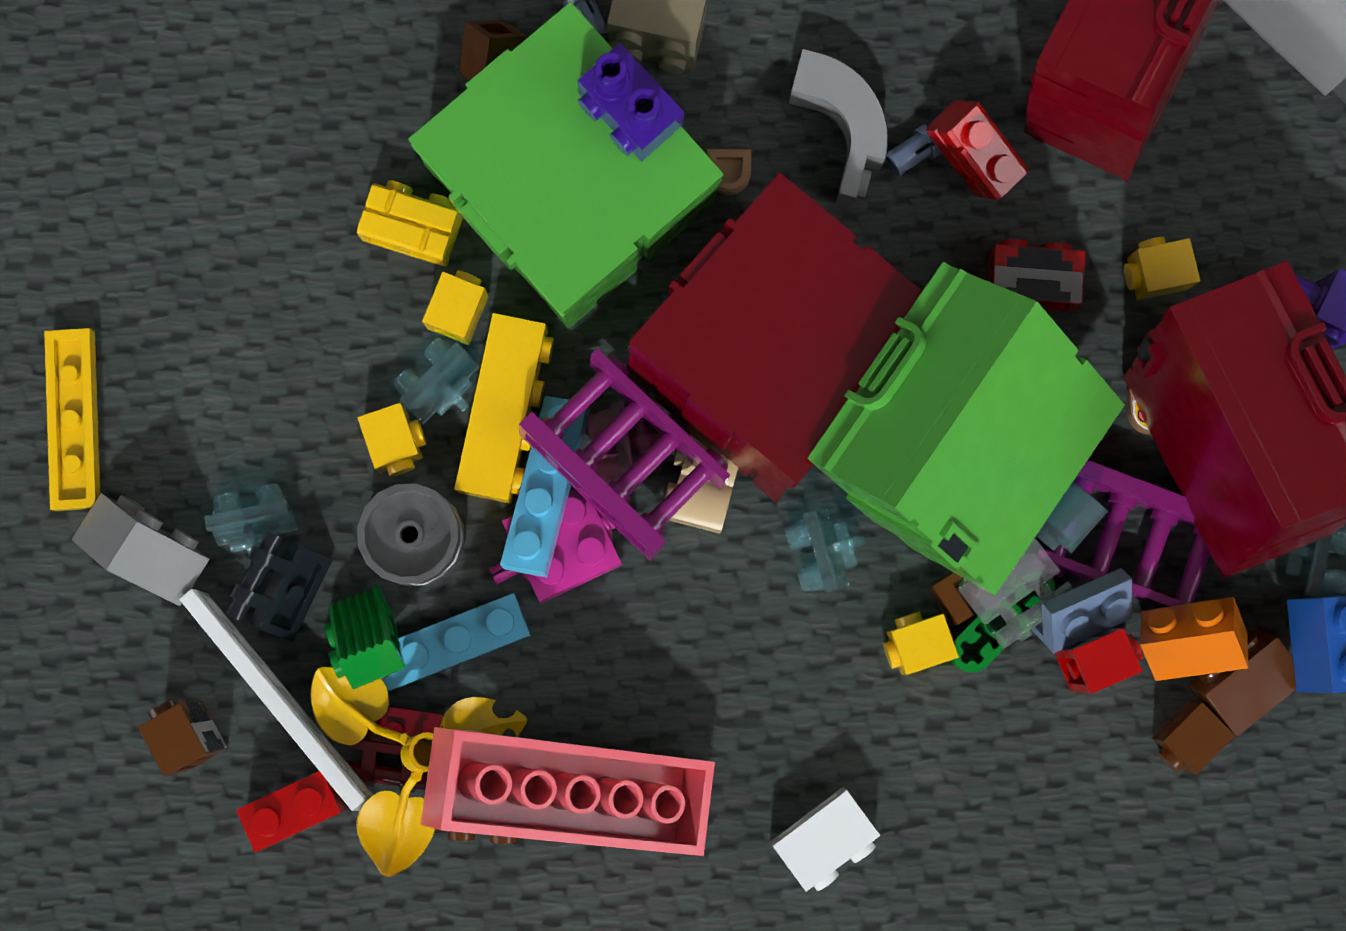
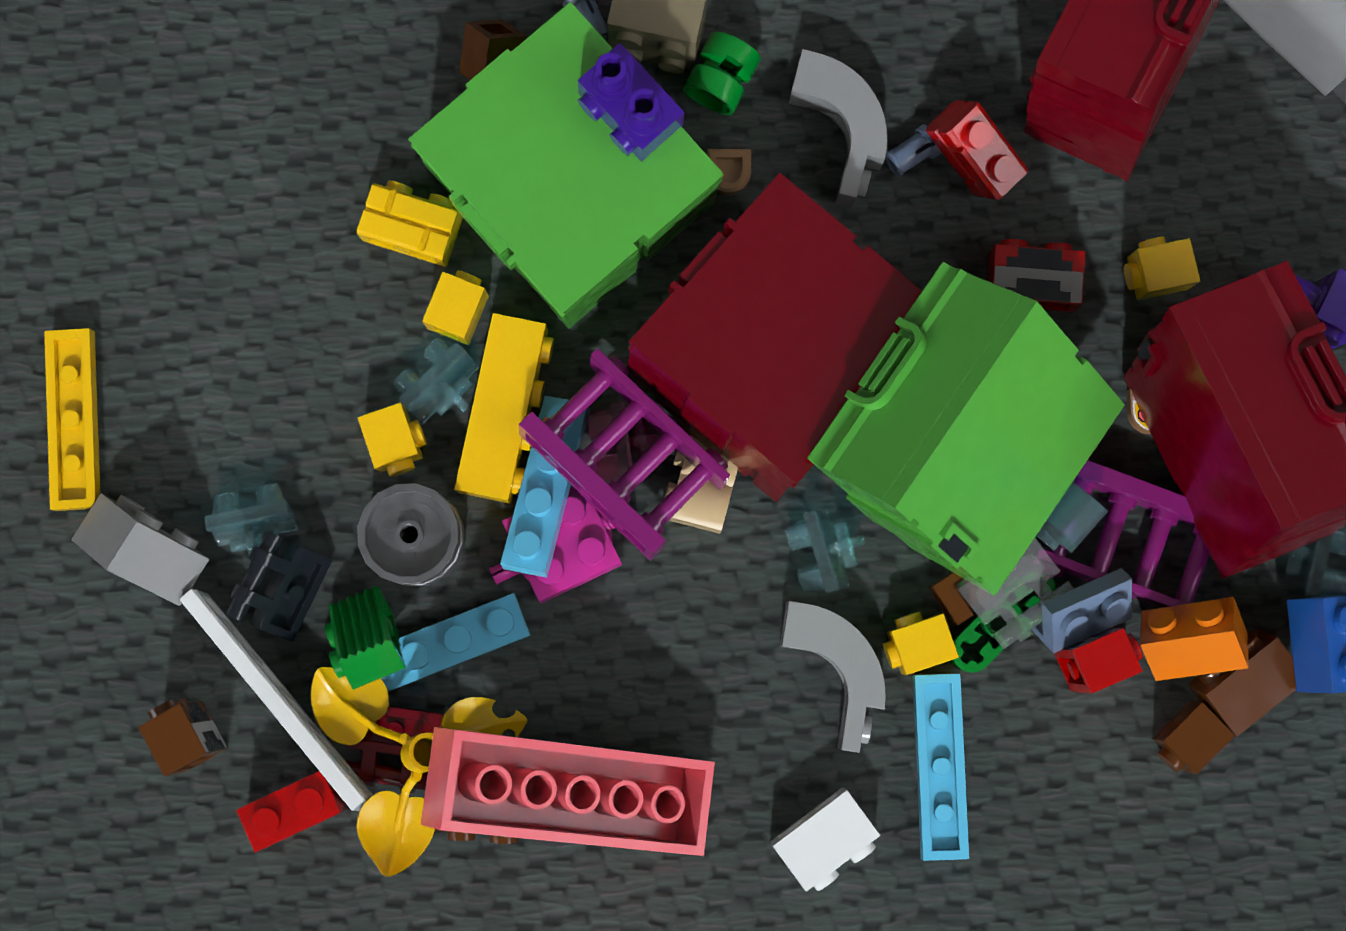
none -> green wheel [683,31,761,116]
none -> light grey arch [779,601,886,753]
none -> medium azure plate [912,674,969,861]

